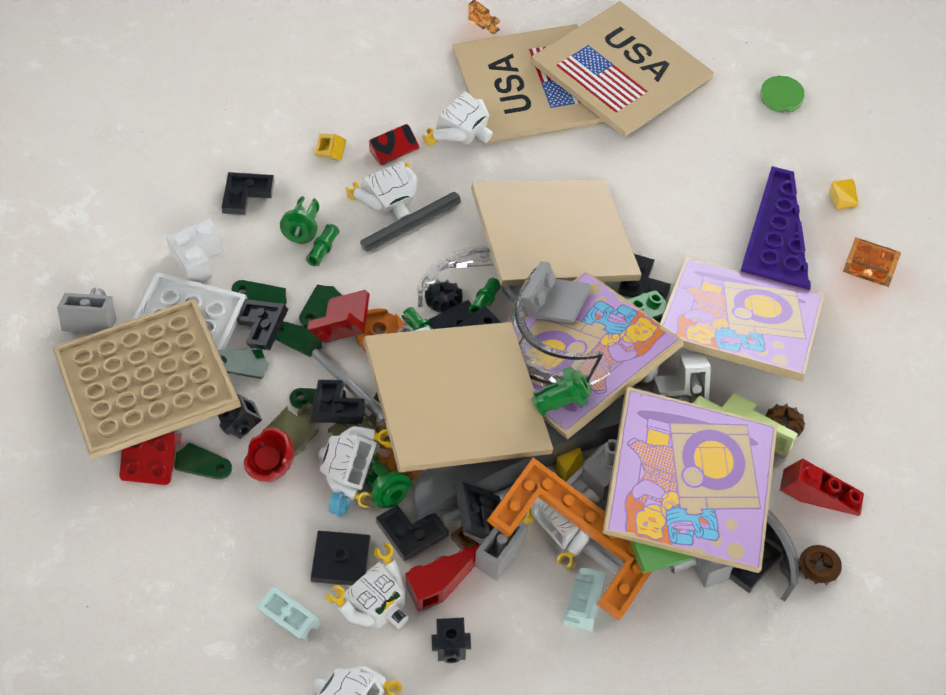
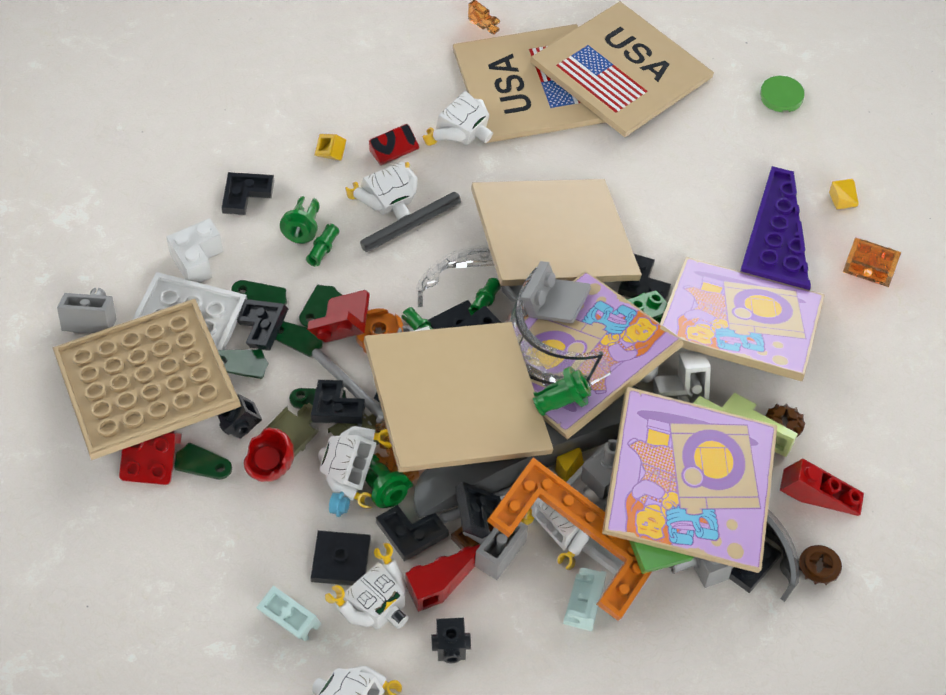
black gear [425,279,463,313] -> none

